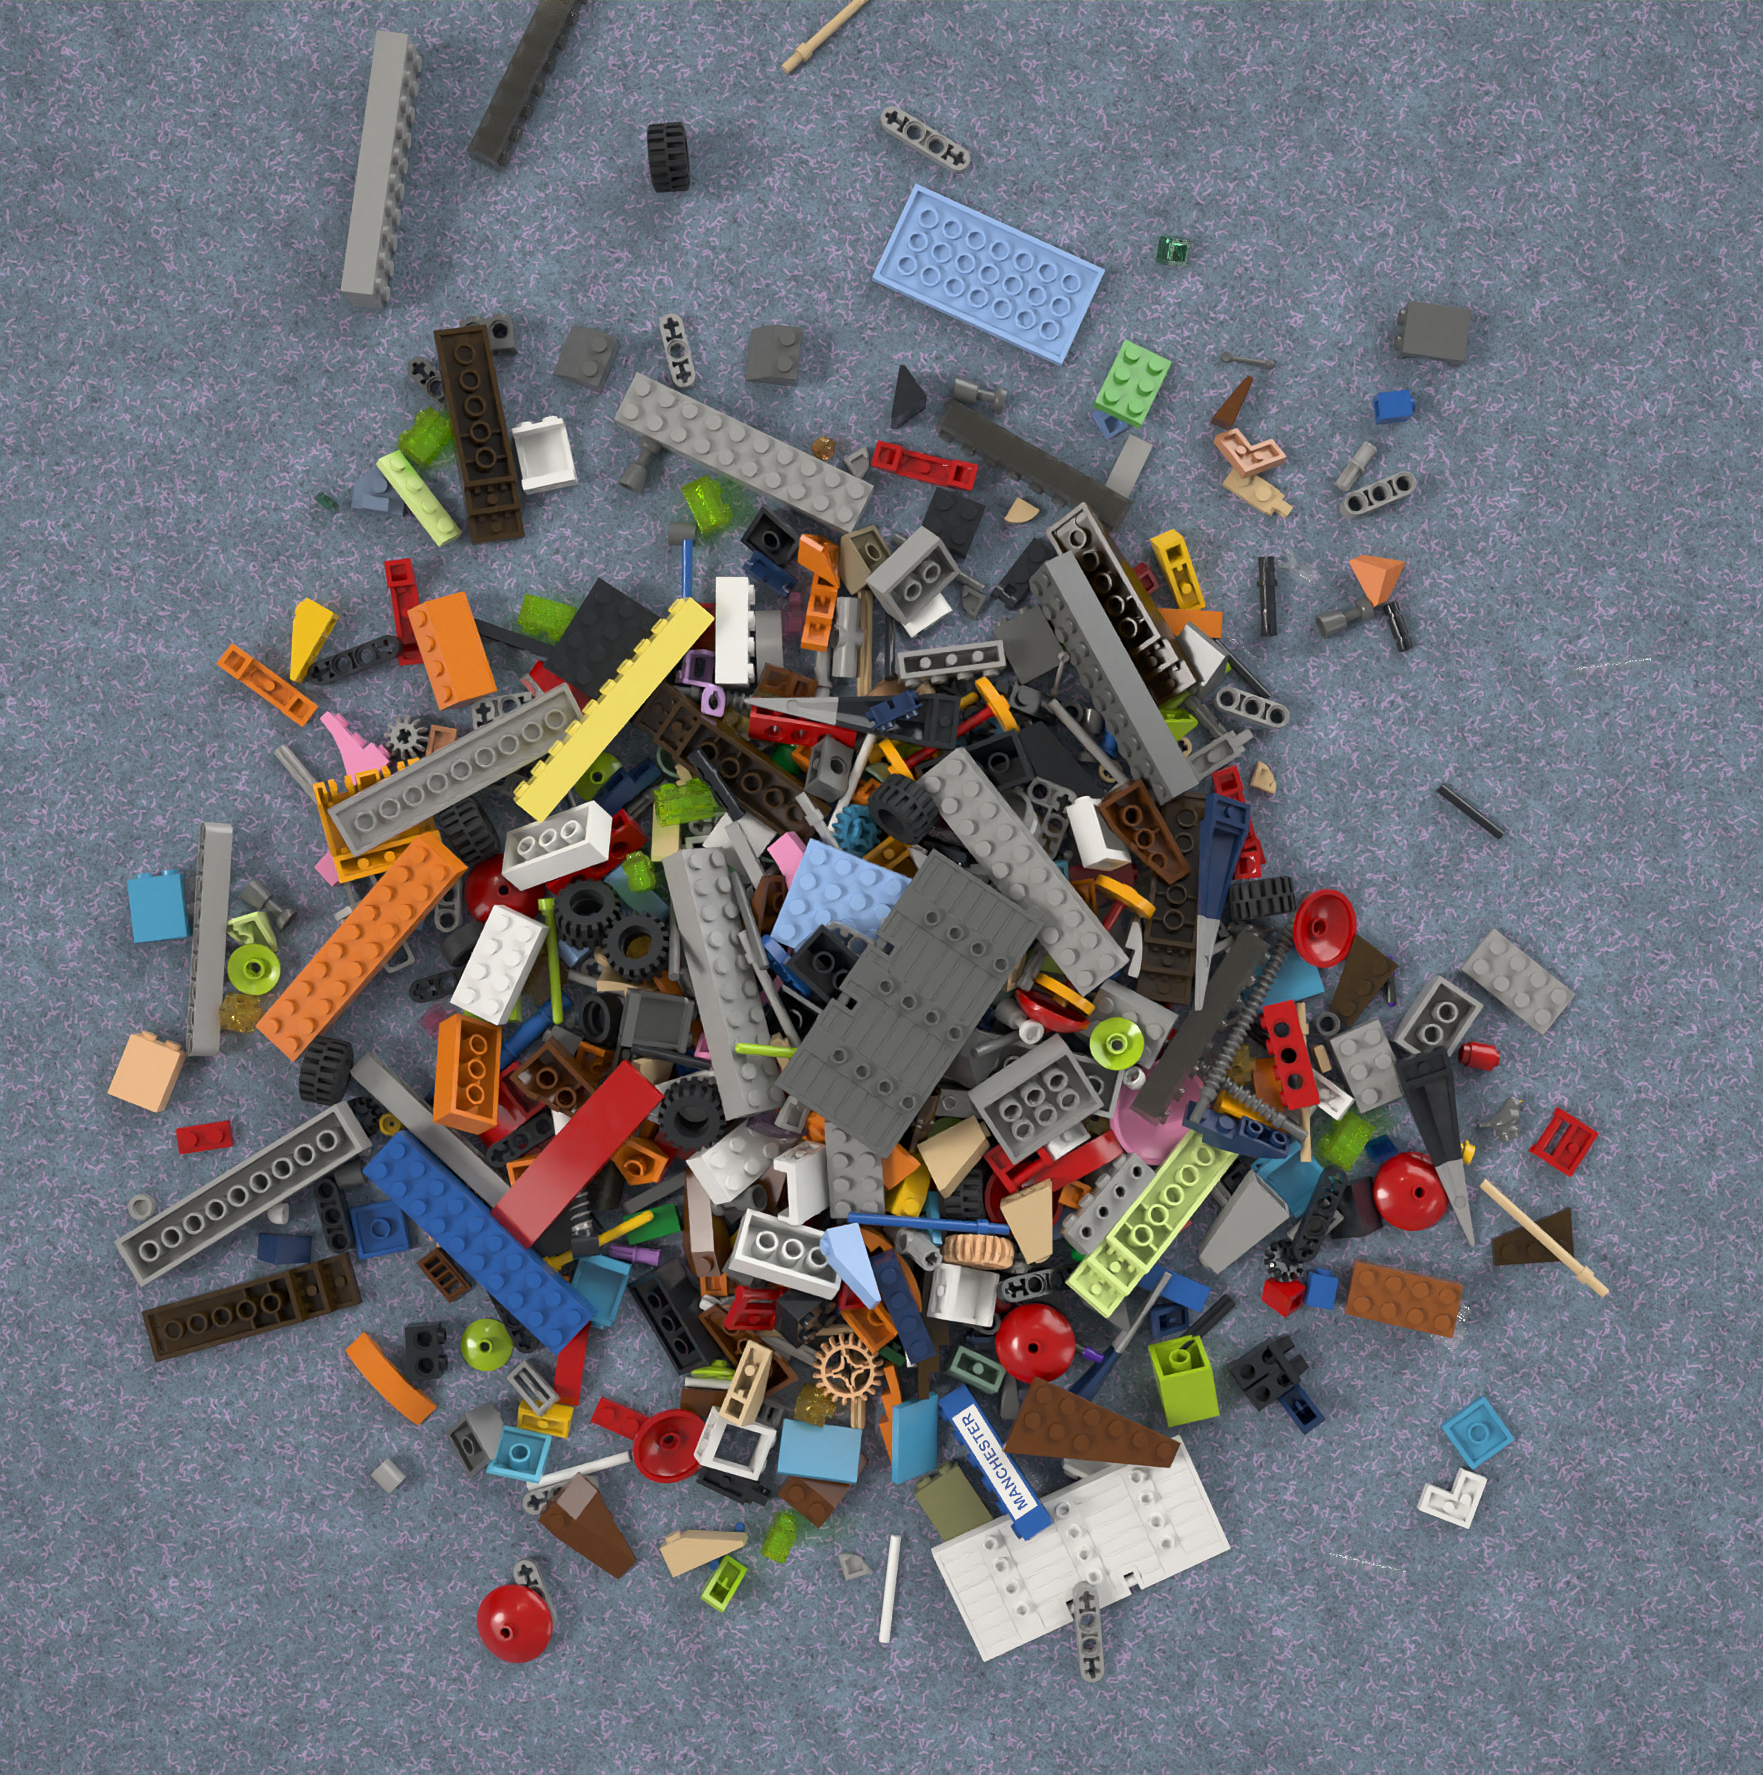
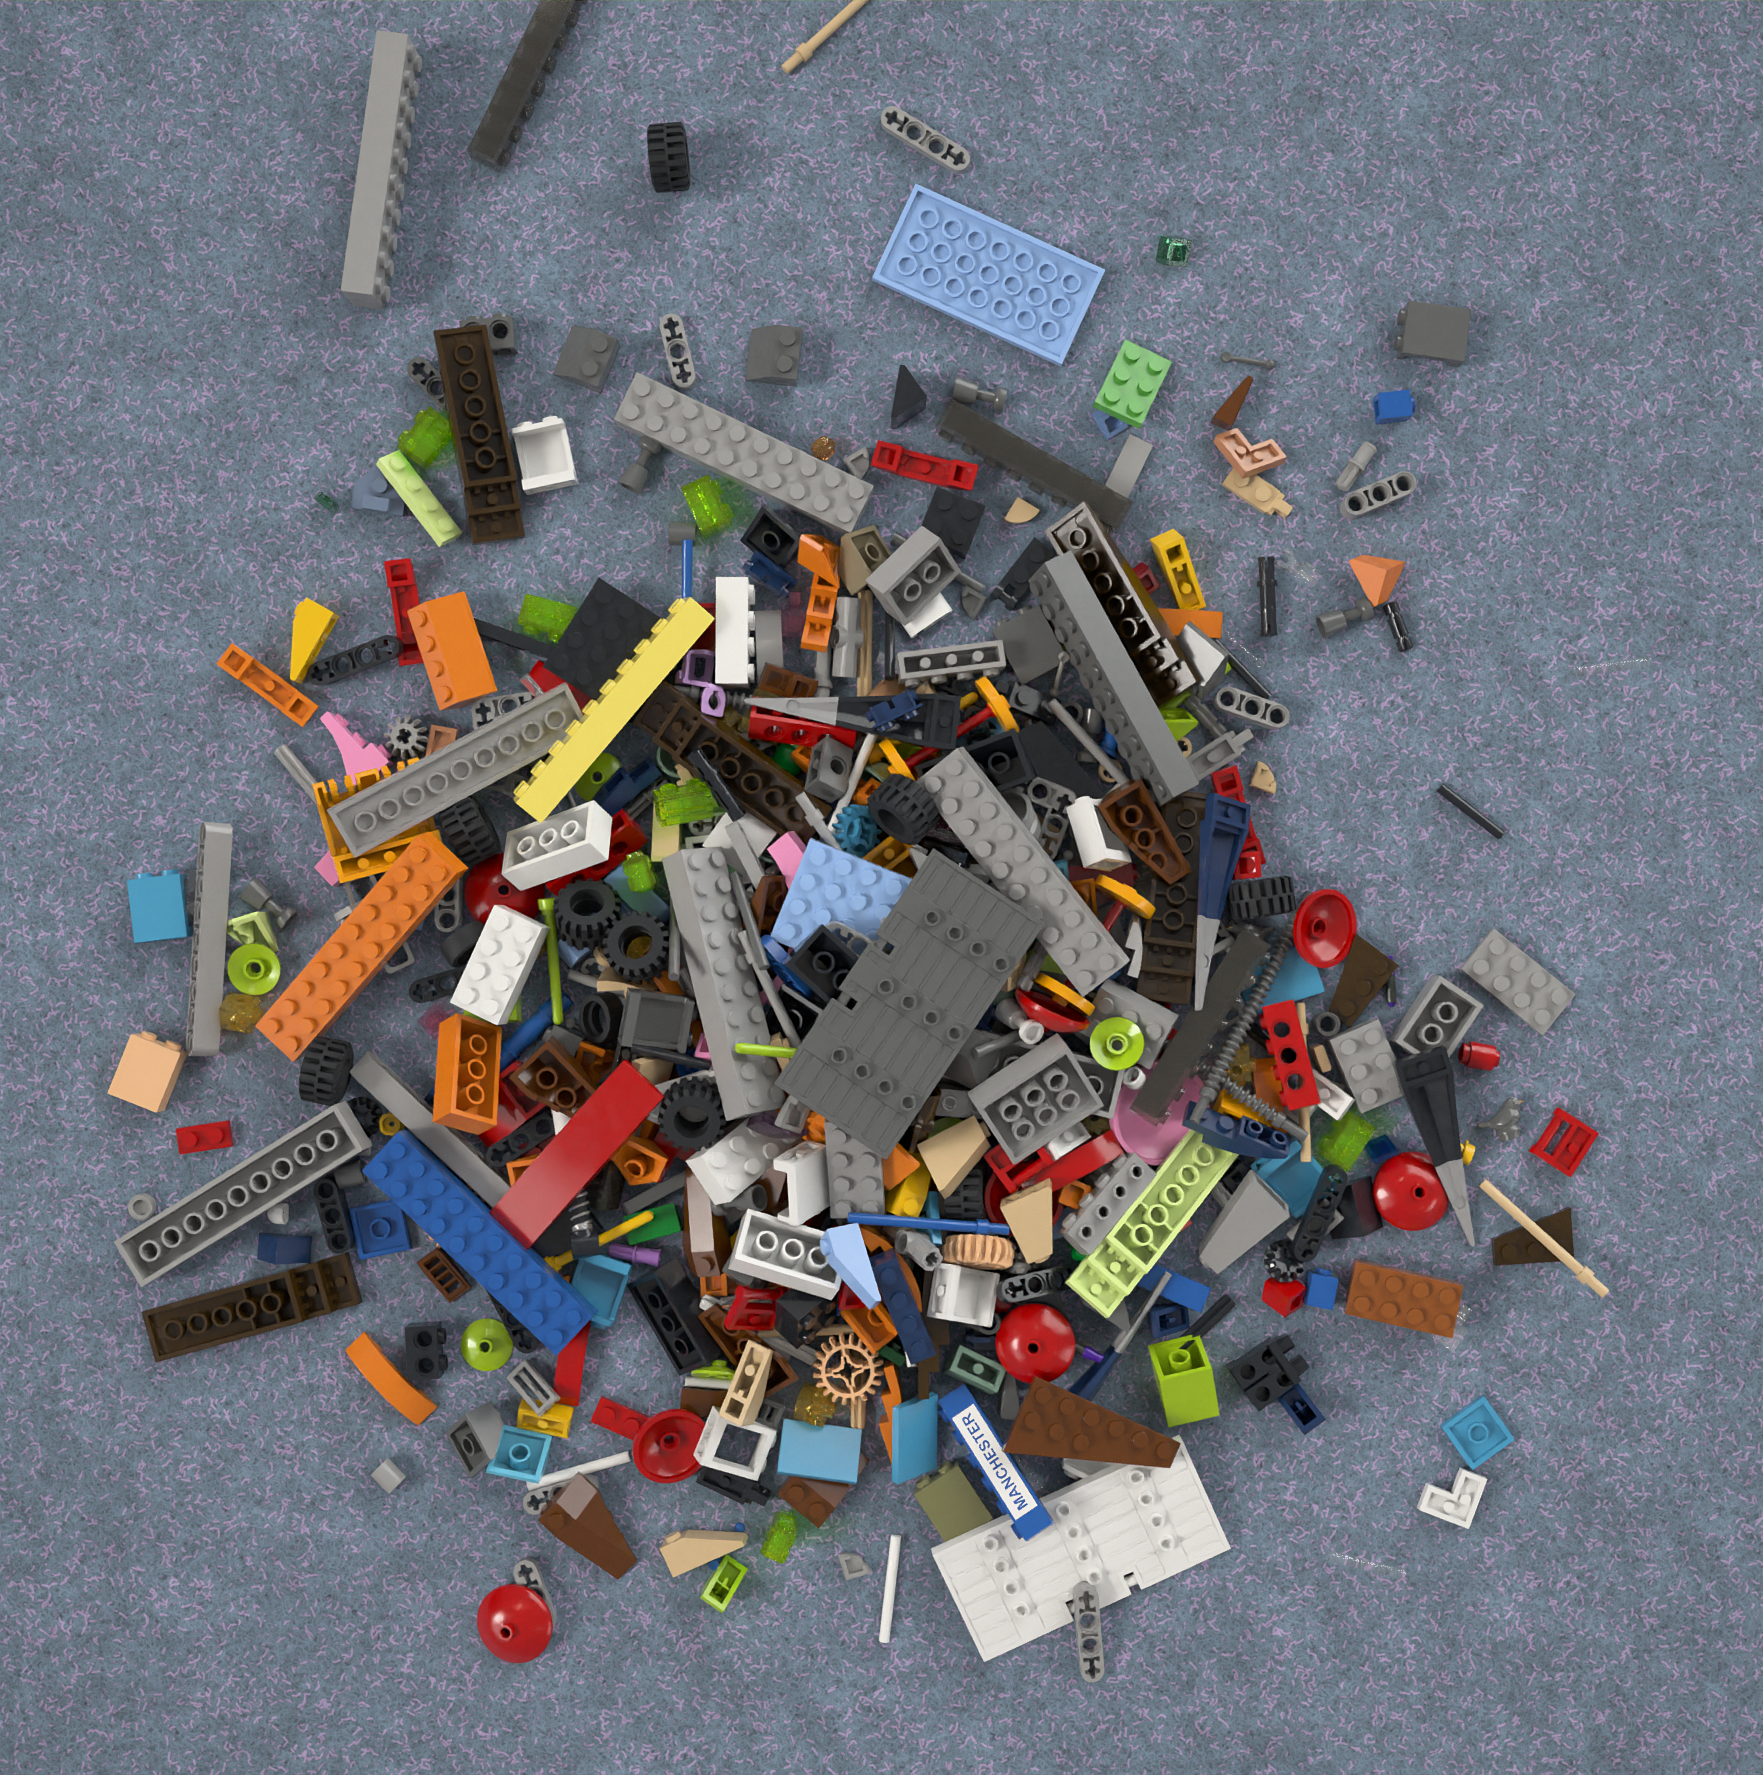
clear orange piece [523,945,571,1006] -> none

